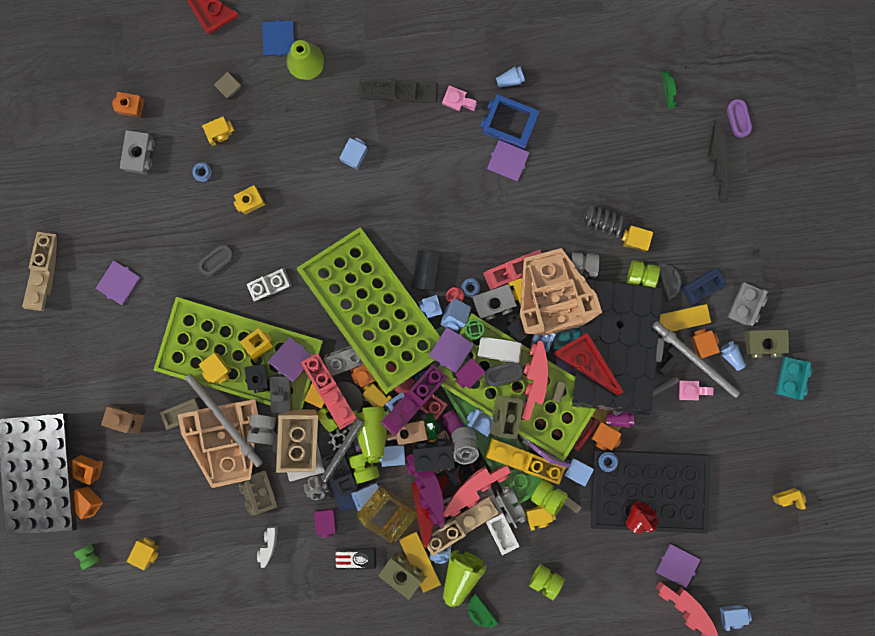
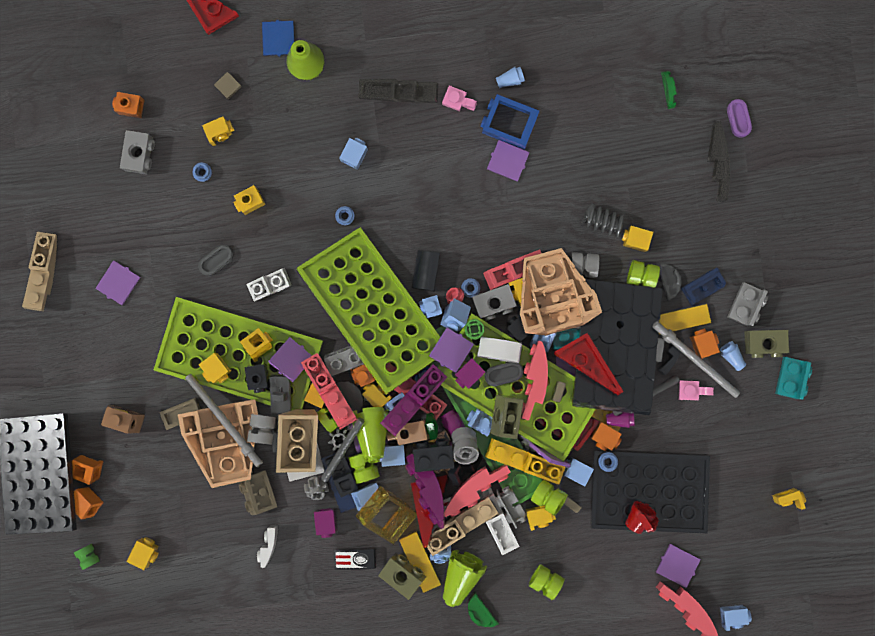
none -> medium blue plate [335,206,355,226]

